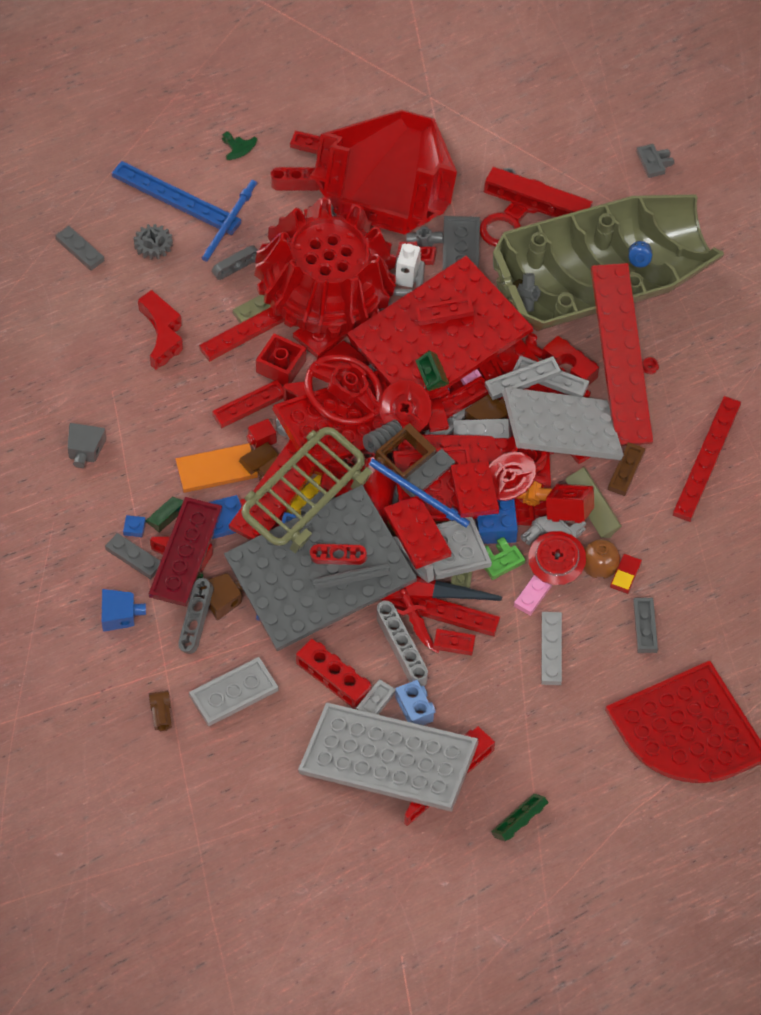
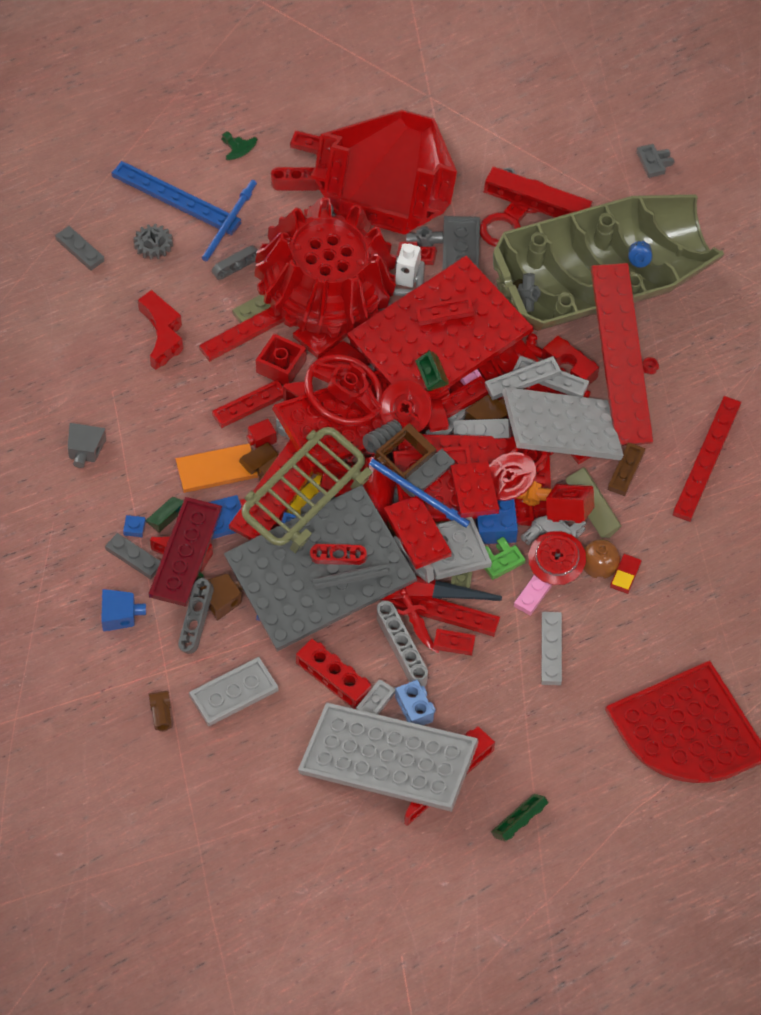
dark grey plate [633,598,658,653] -> none

